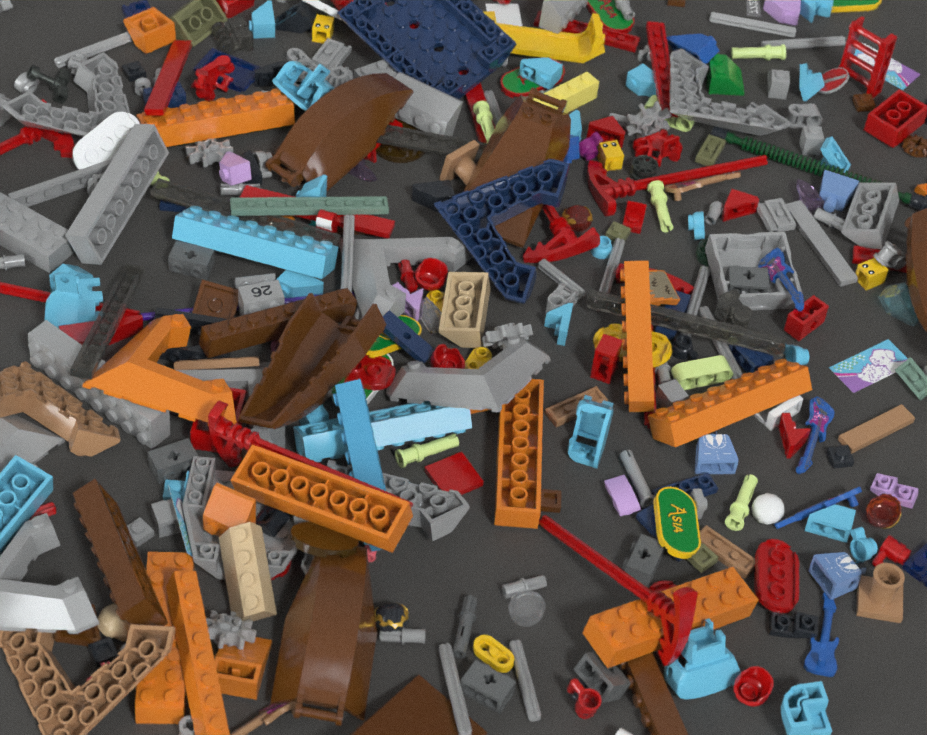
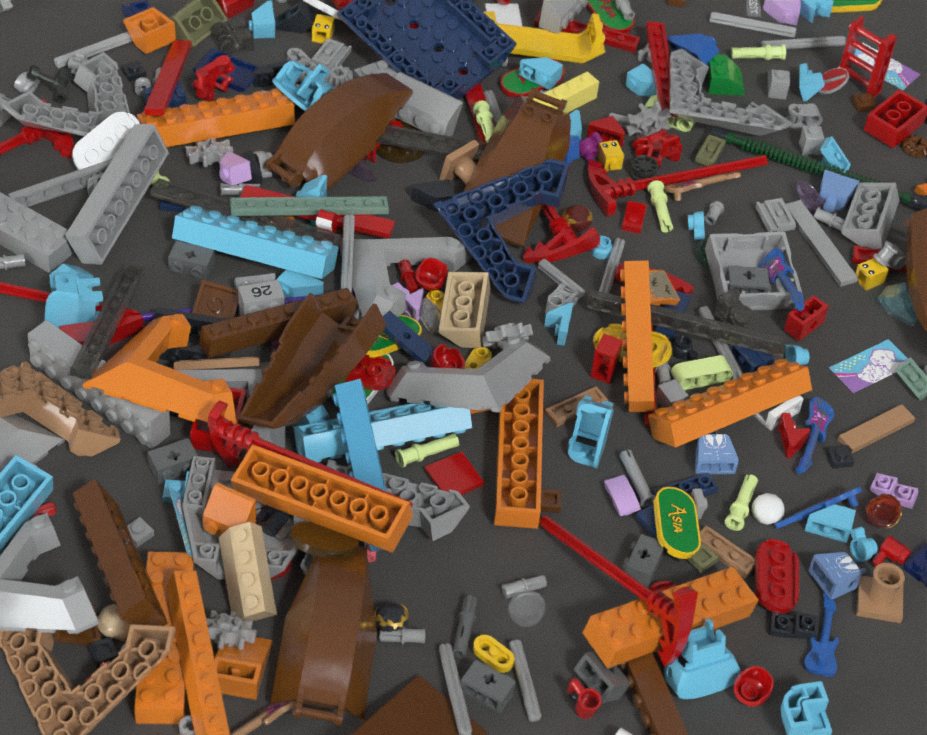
light grey brick [151,499,181,538] -> none
olive plate [605,221,631,242] -> none
light grey axle [680,265,710,337] -> none
red slope [721,189,759,222] -> none

